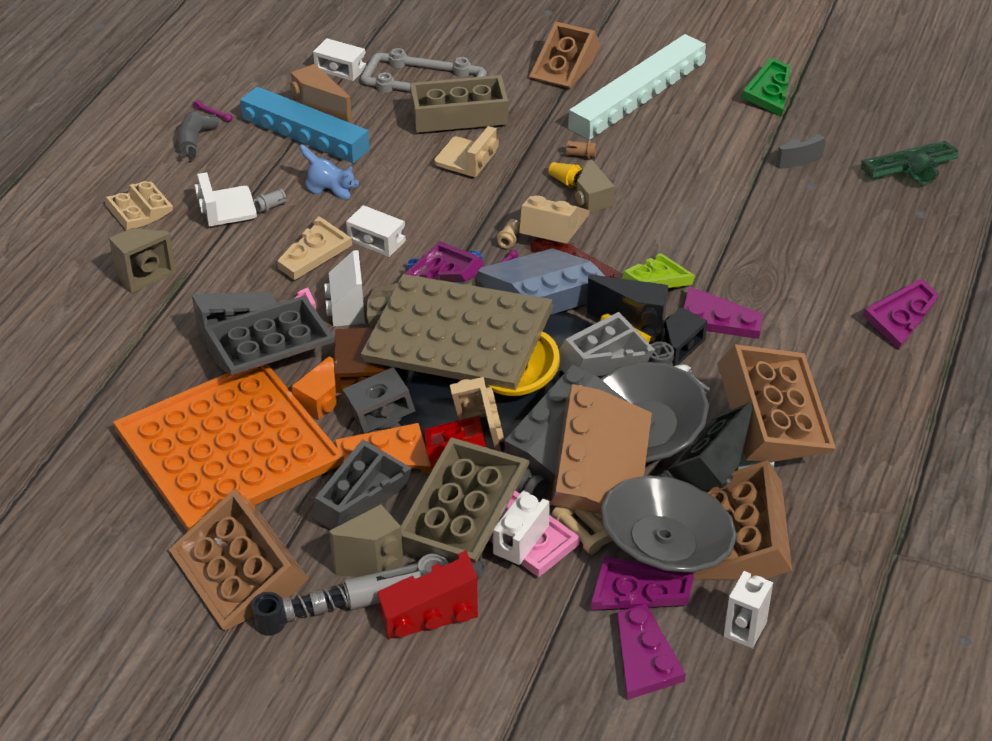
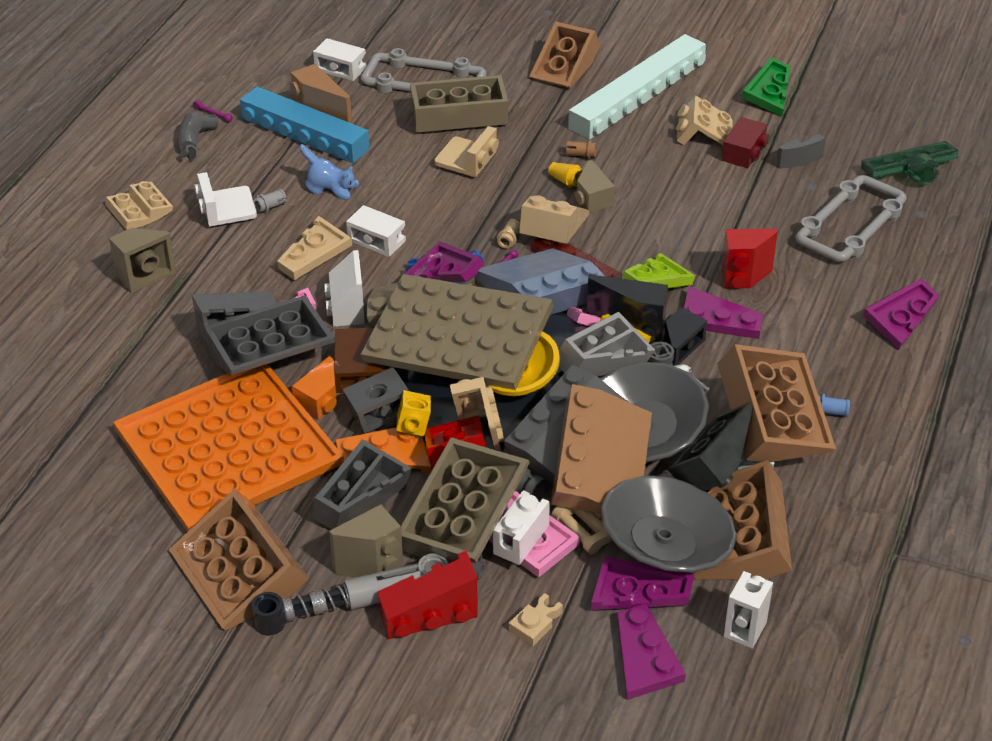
none -> yellow brick [396,390,431,436]
none -> tan plate [509,593,563,646]
none -> bright pink tile [566,306,601,326]
none -> tan bracket [676,95,733,145]
none -> red slope [721,228,778,289]
none -> dark red brick [722,117,769,168]
none -> light grey bar [795,175,907,262]
none -> medium blue pin [819,394,850,417]

